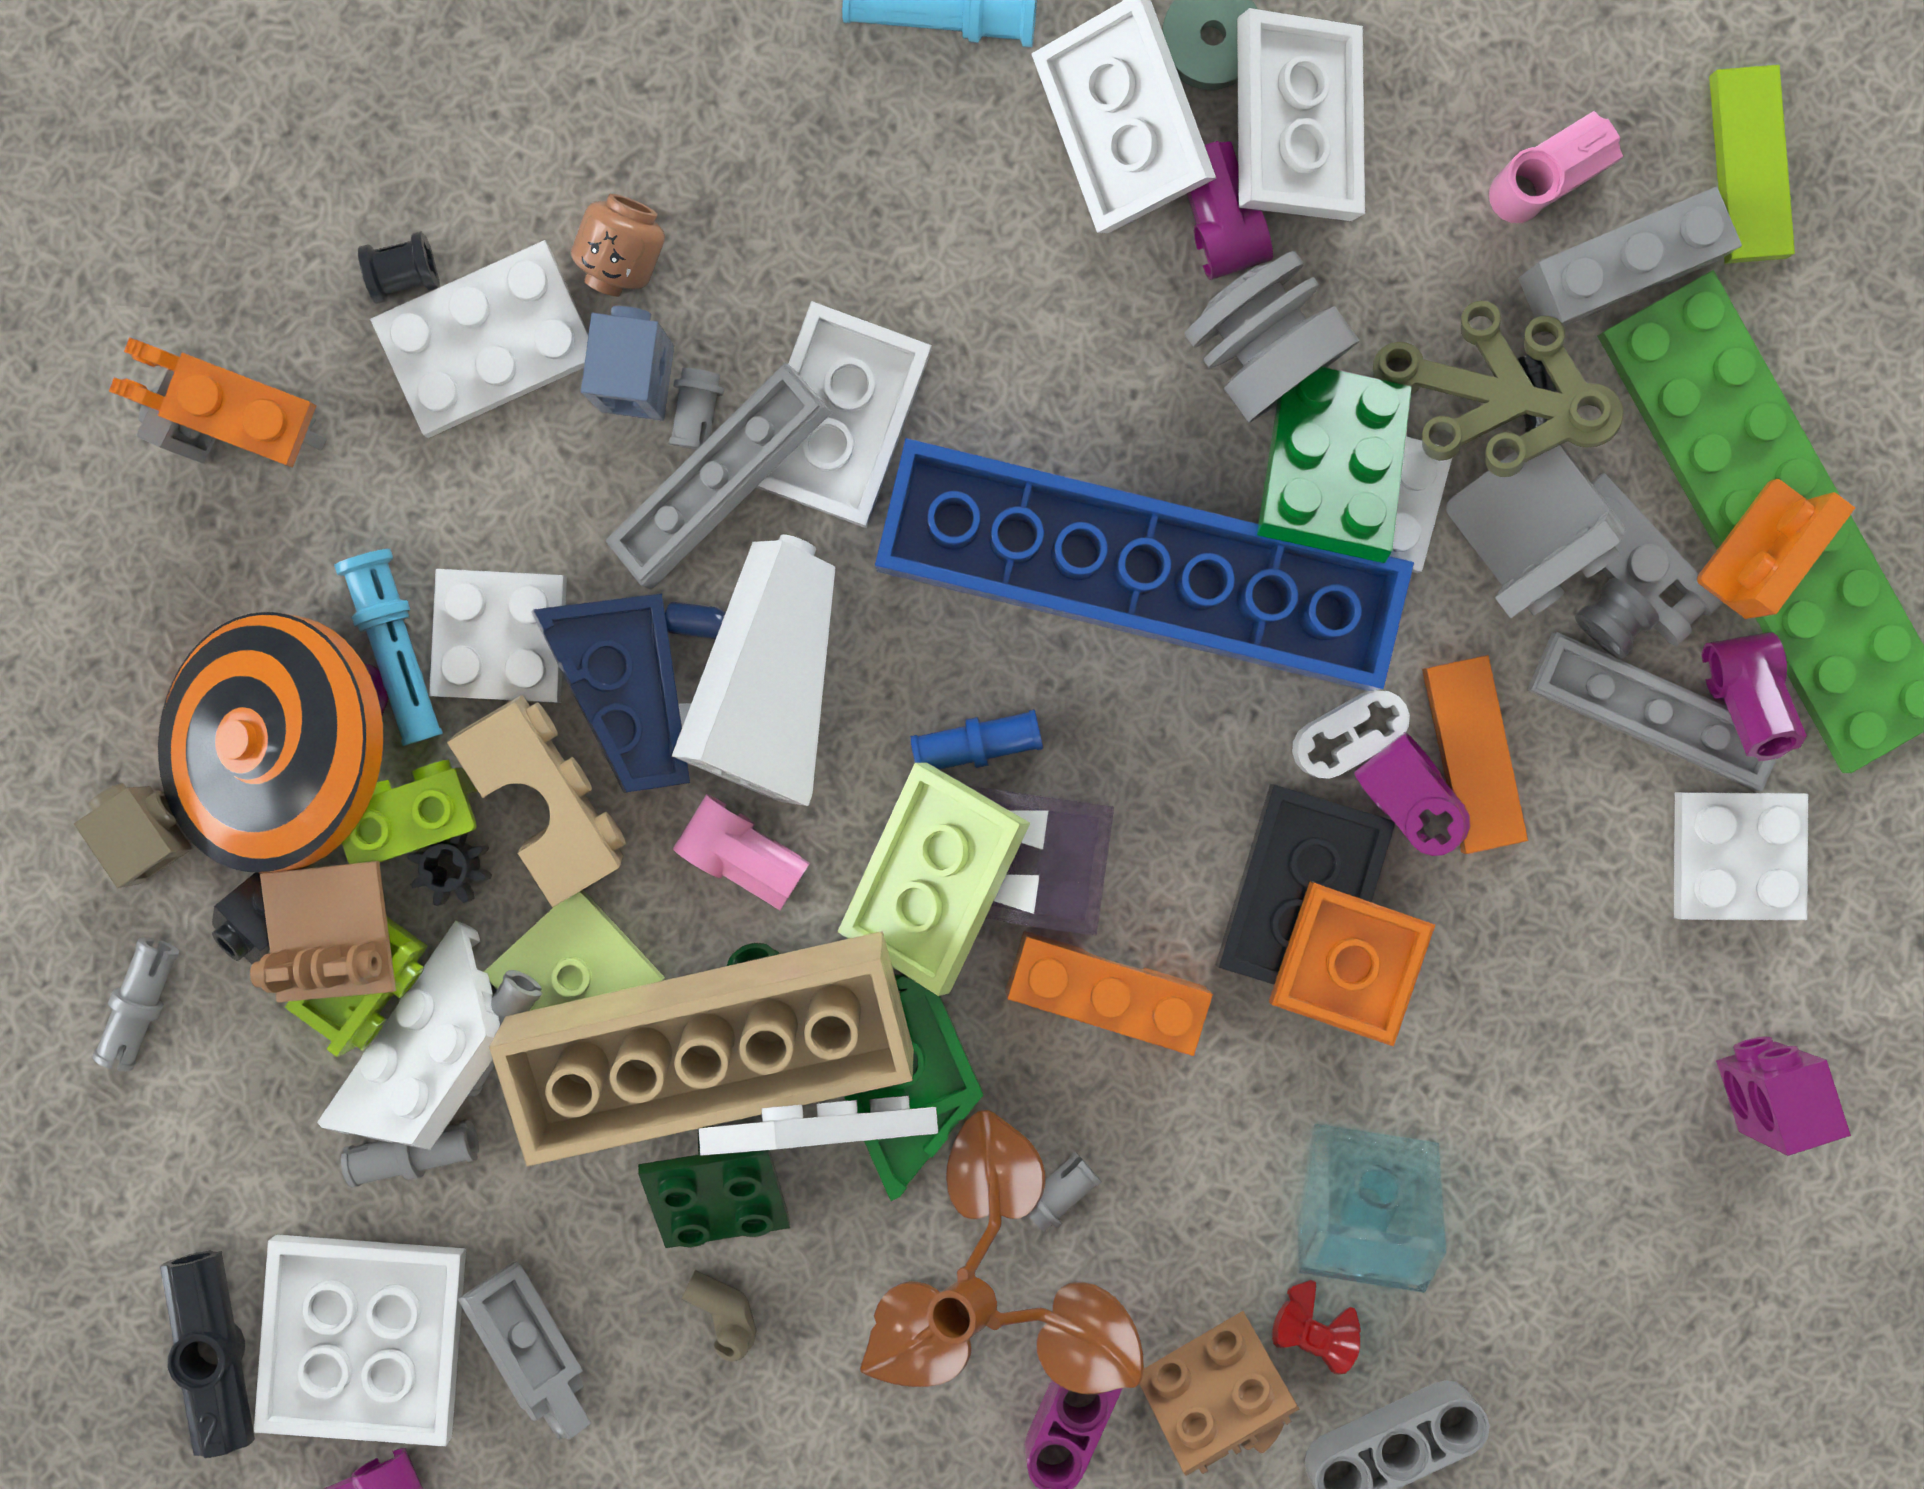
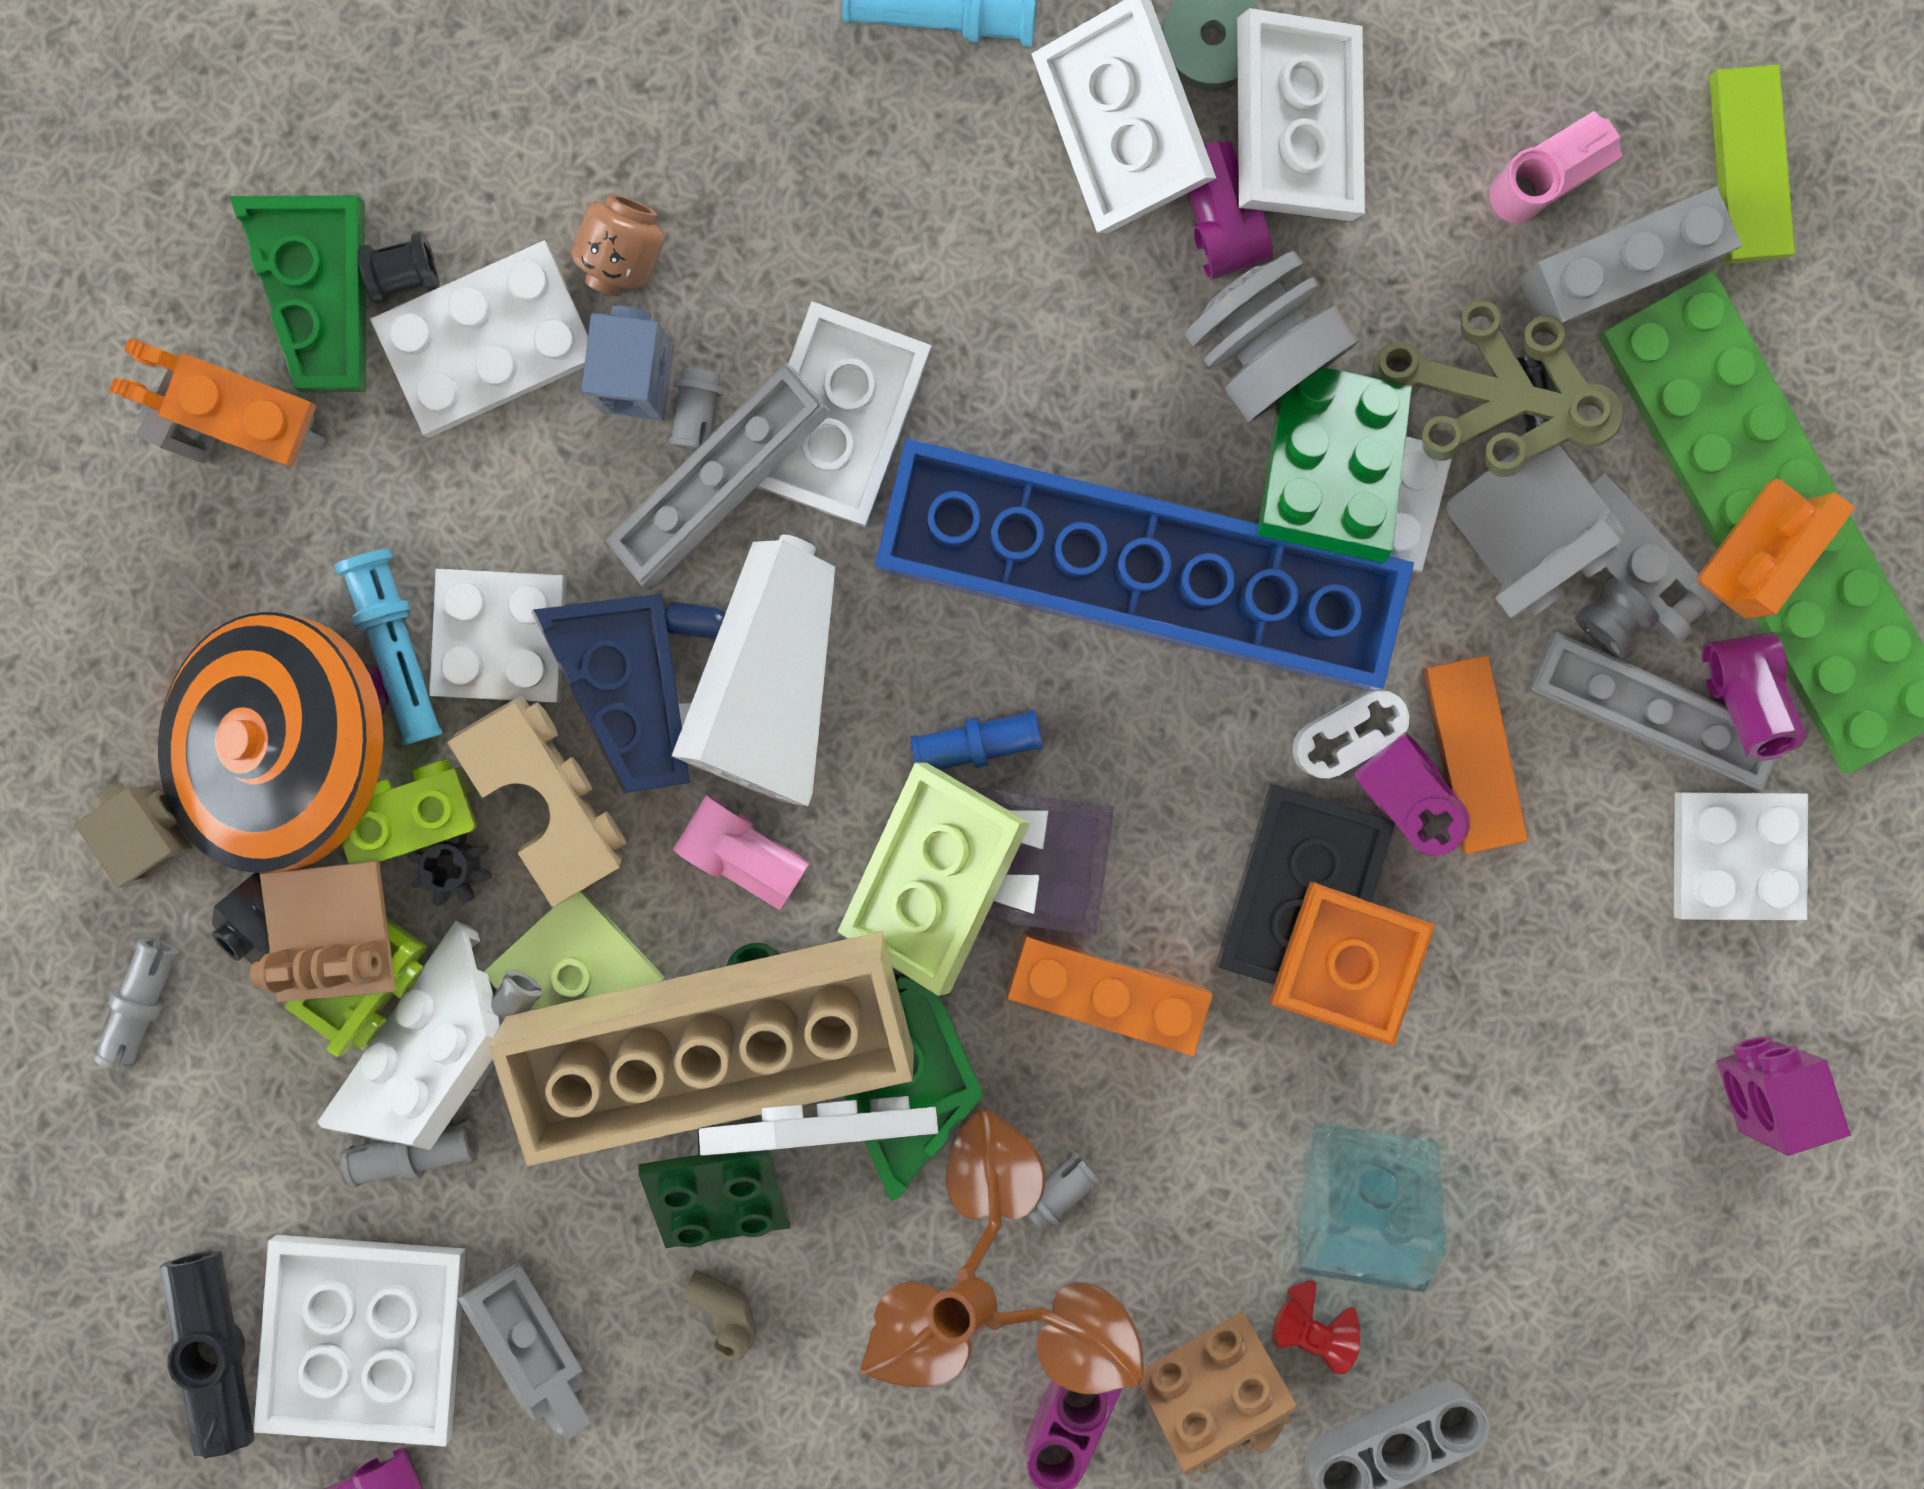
none -> green wing [229,195,366,393]

